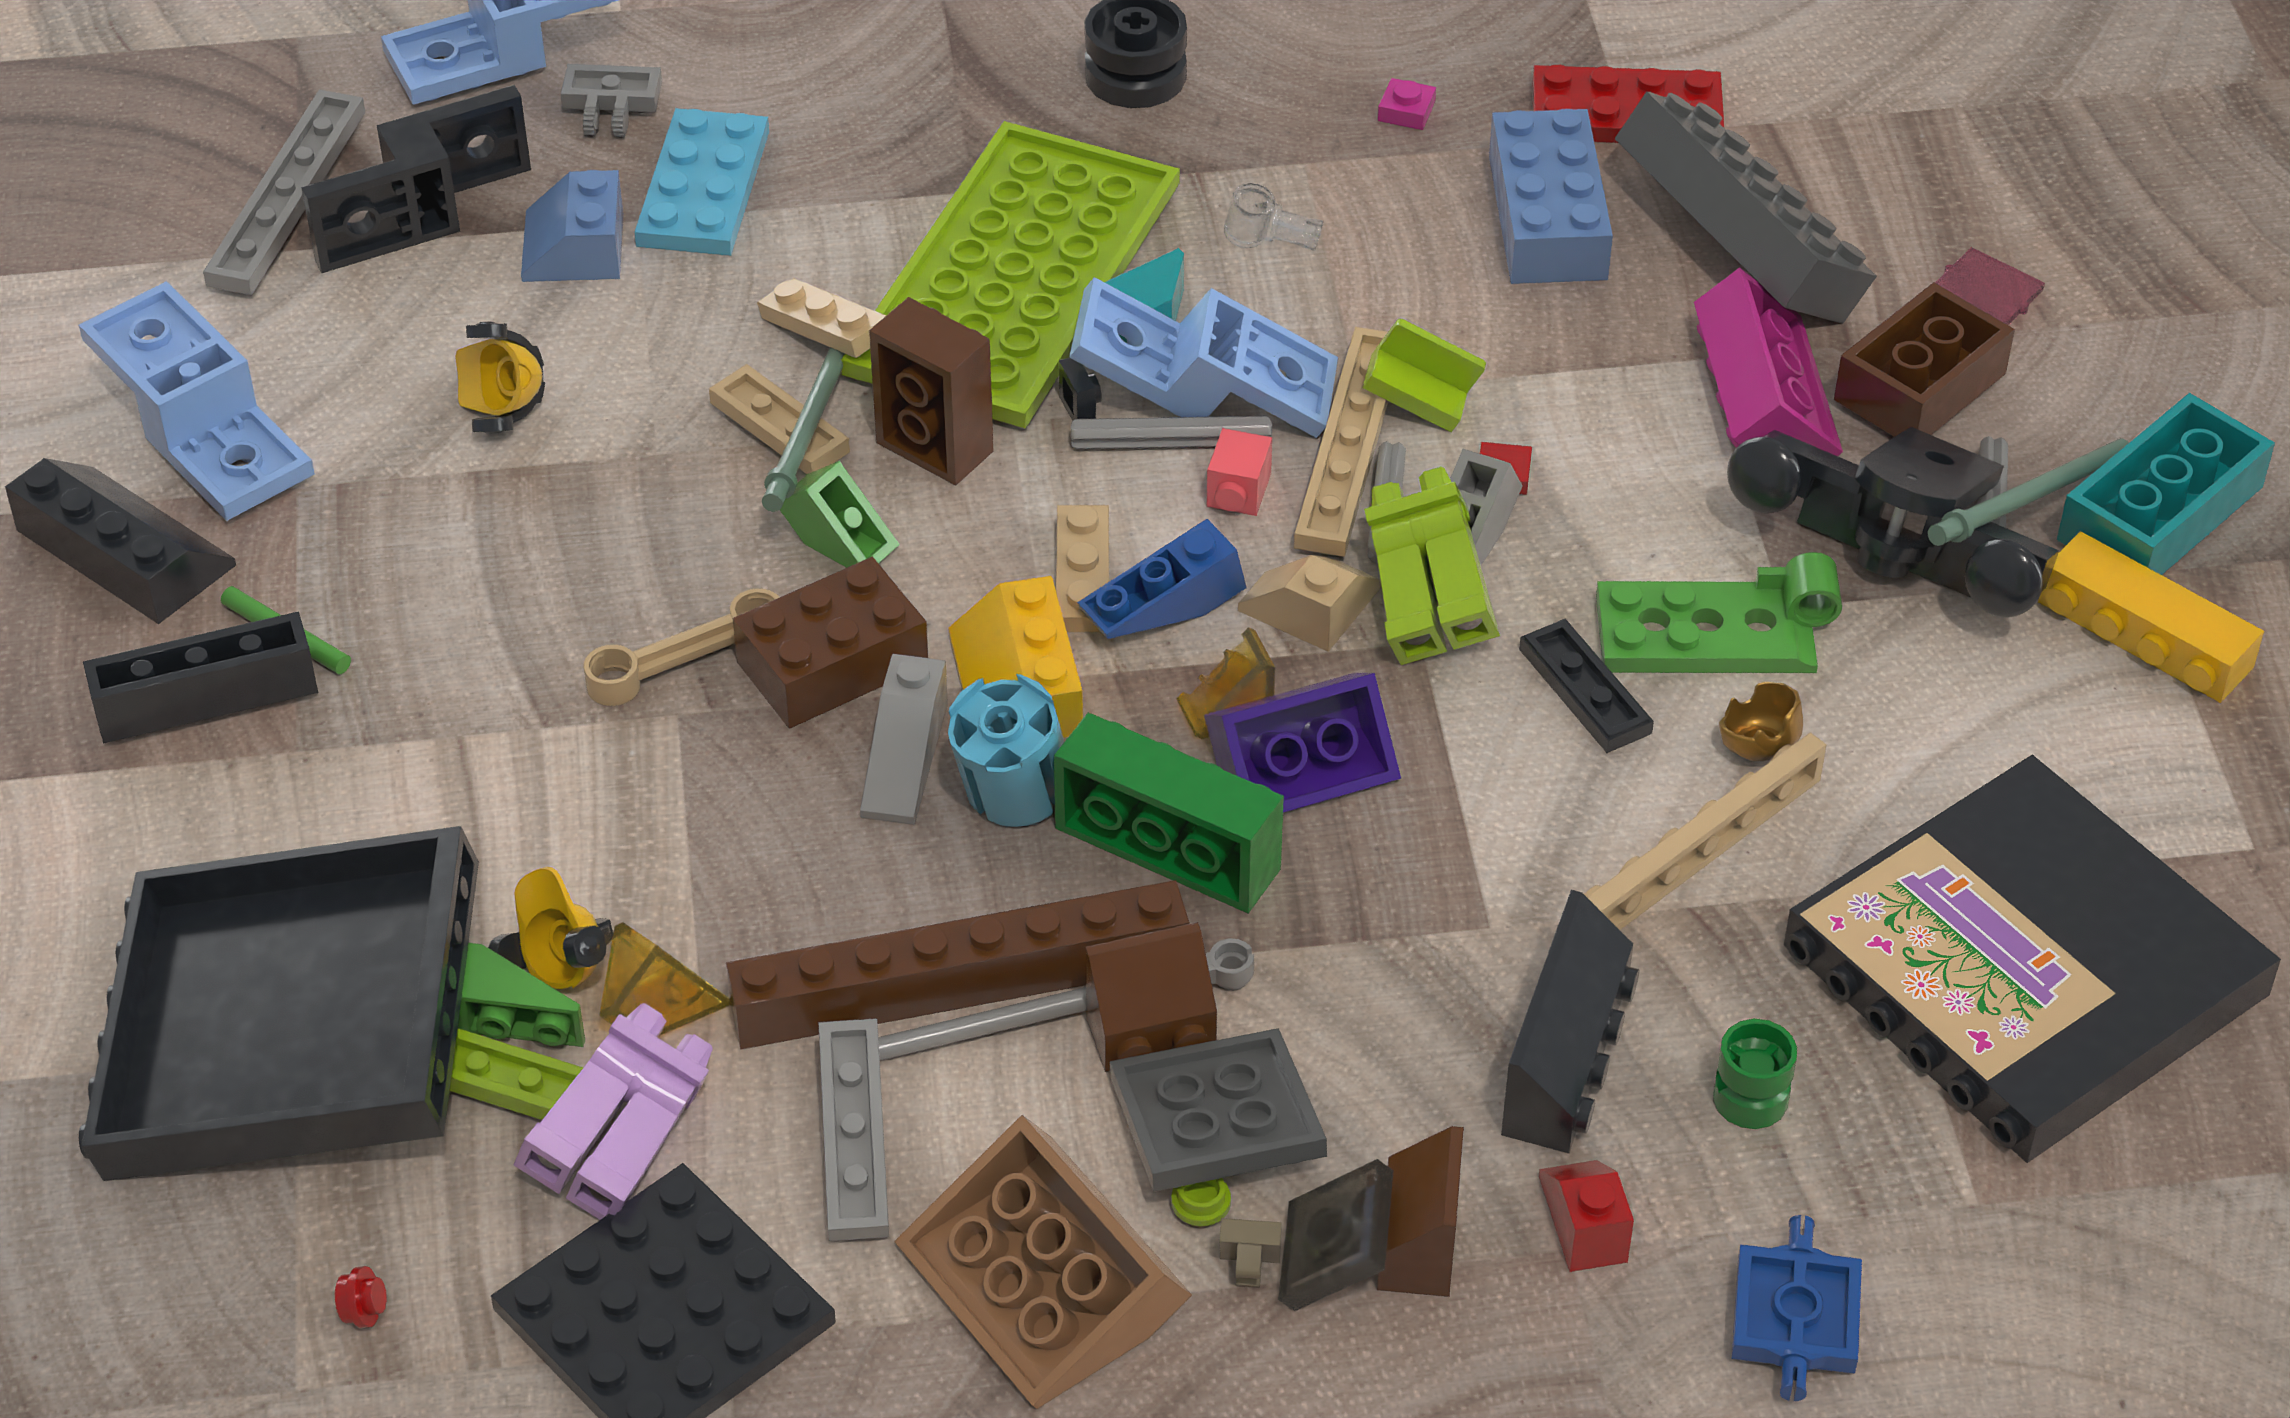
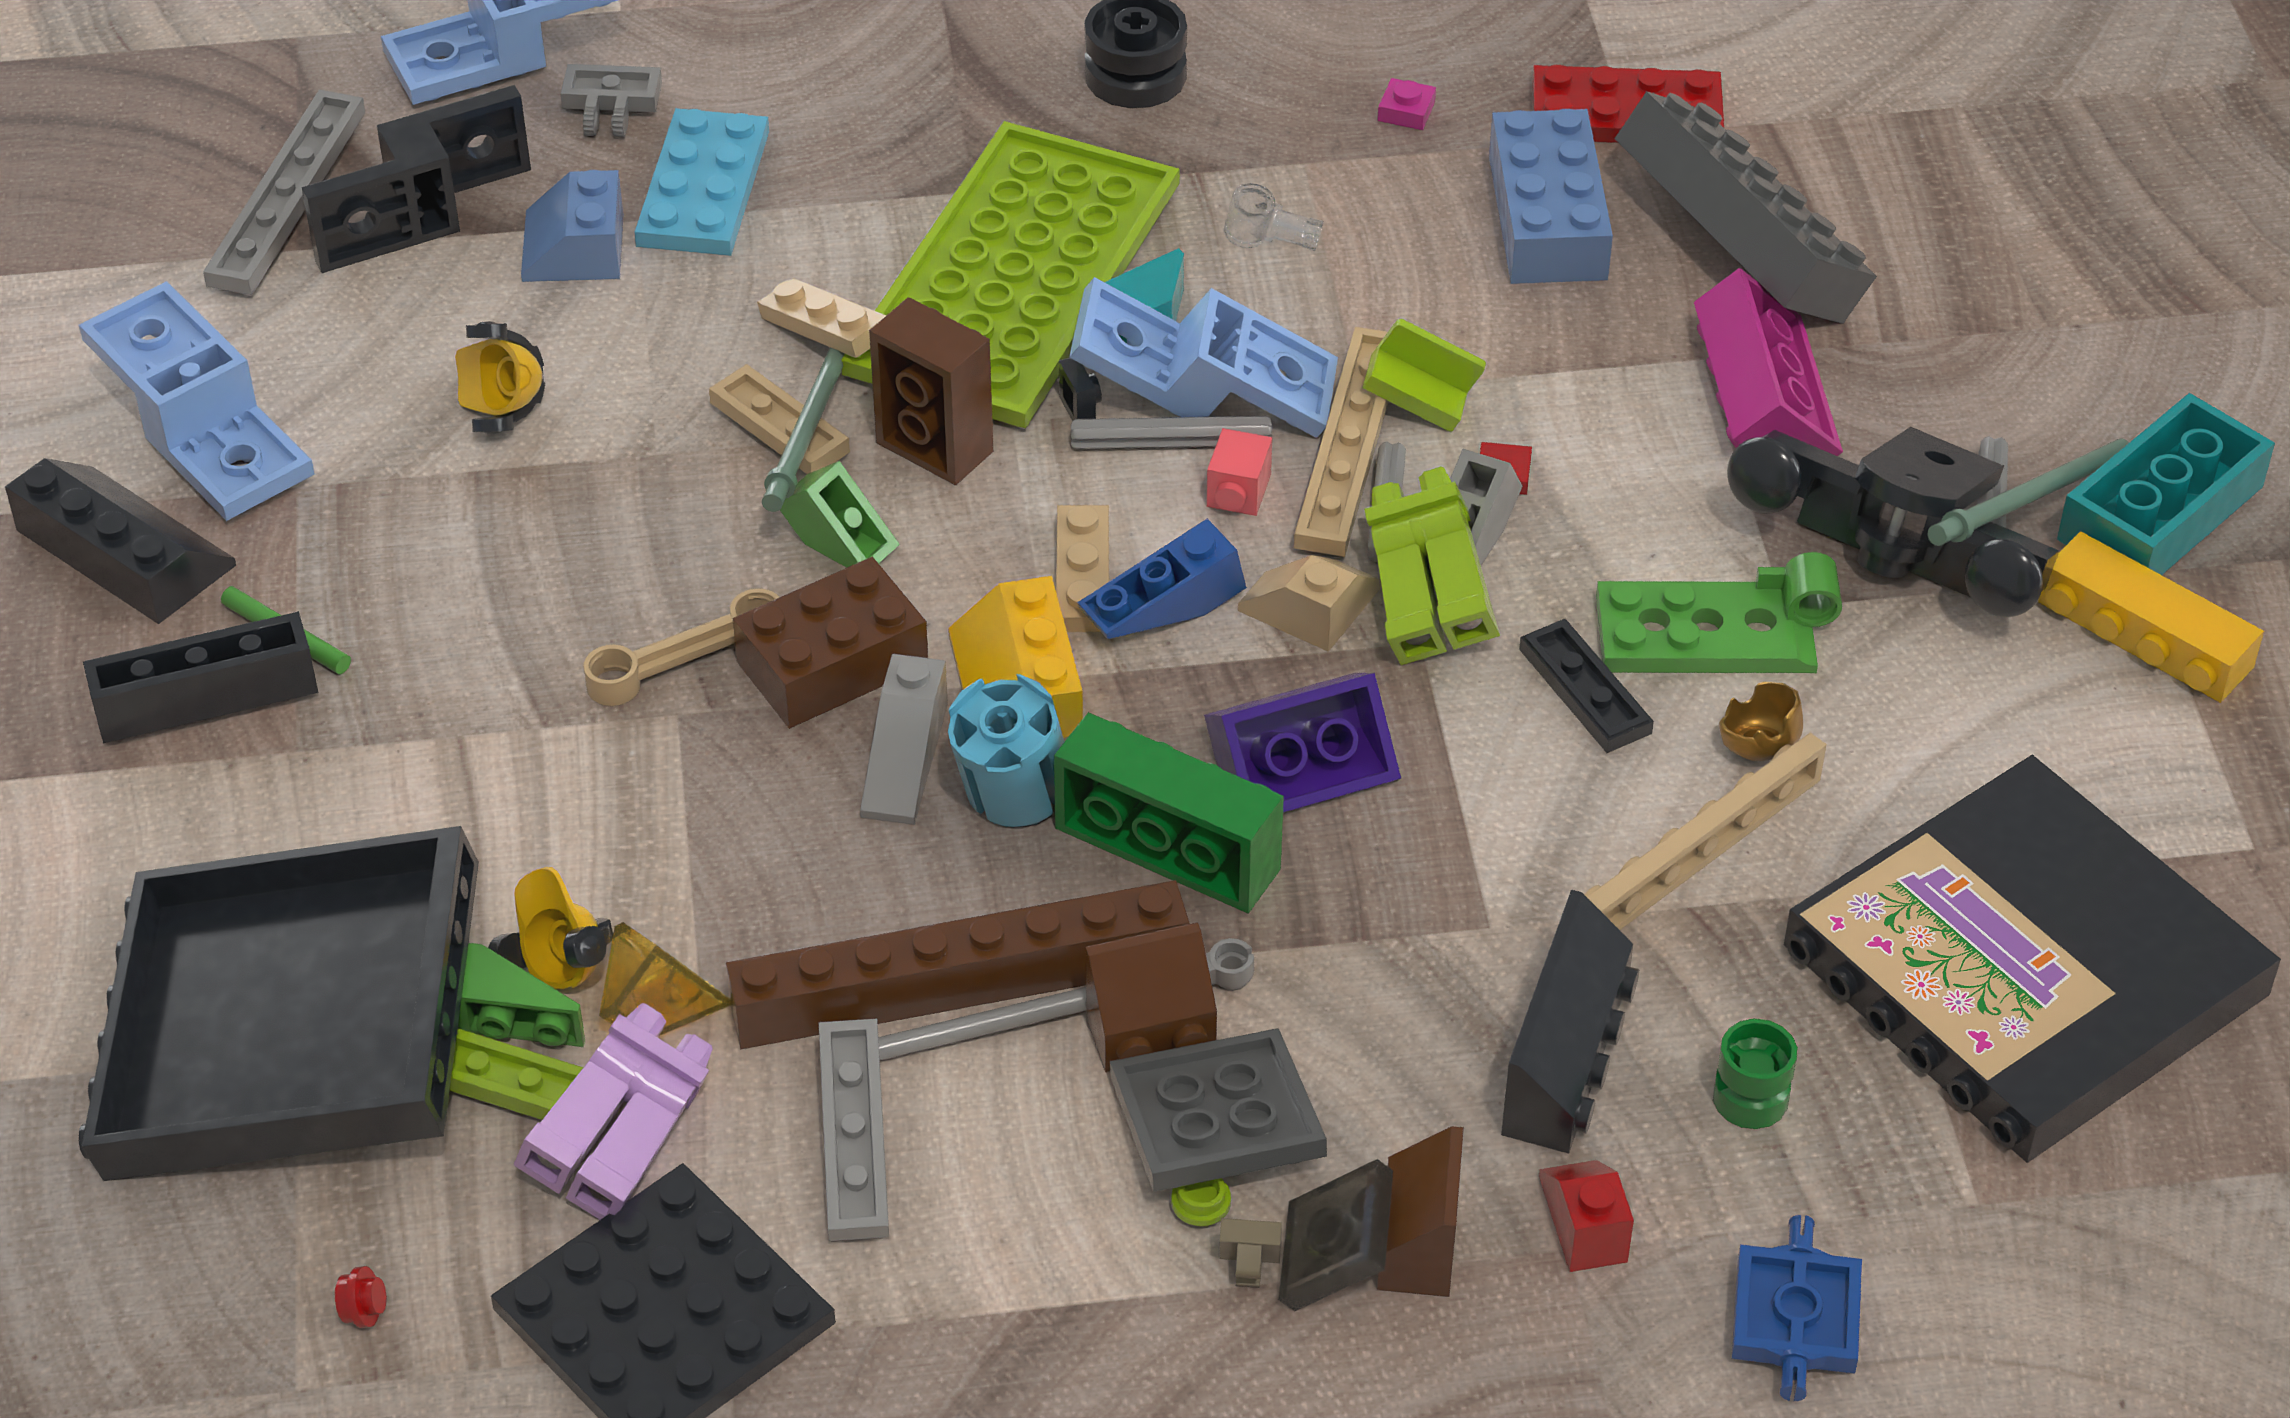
medium nougat slope [894,1115,1192,1409] -> none
clear yellow slope [1176,627,1275,739] -> none
reddish brown brick [1834,282,2015,437] -> none
clear pink piece [1935,247,2045,326] -> none

